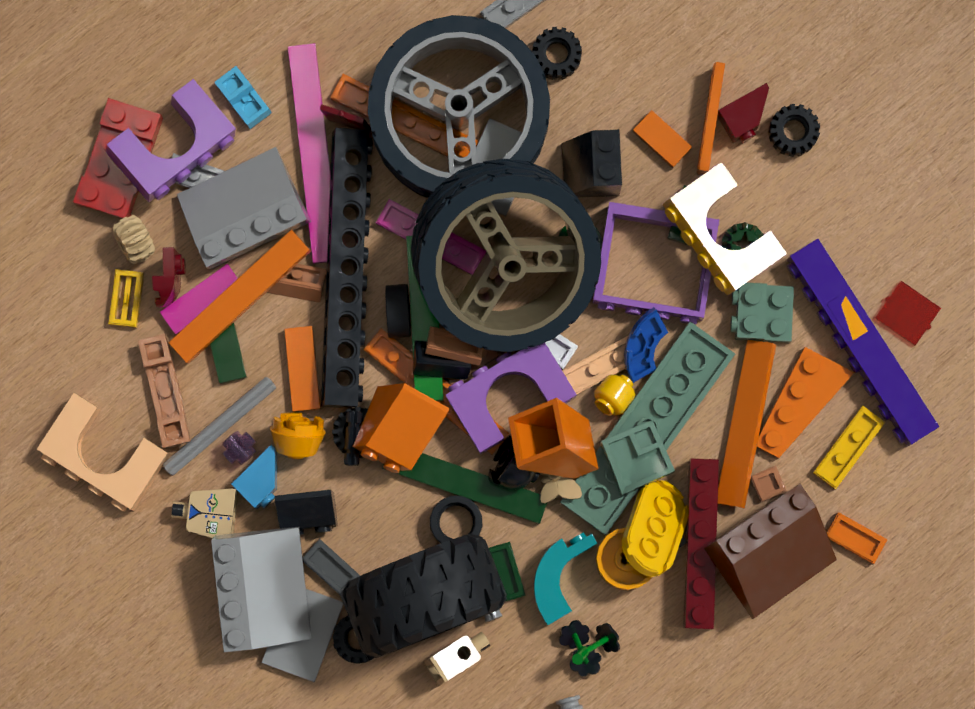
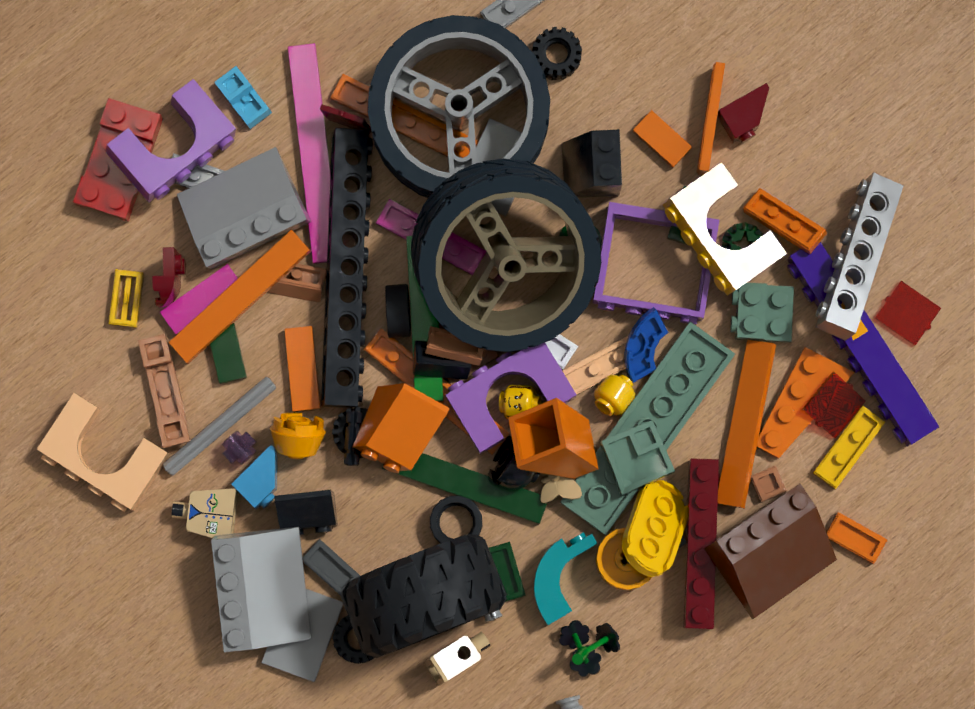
tan gear [113,215,155,264] -> none
black tyre [768,104,820,157] -> none
none -> yellow head [499,384,542,420]
none -> orange tile [743,188,827,254]
none -> clear red piece [802,372,866,438]
none -> light grey brick [815,173,903,341]

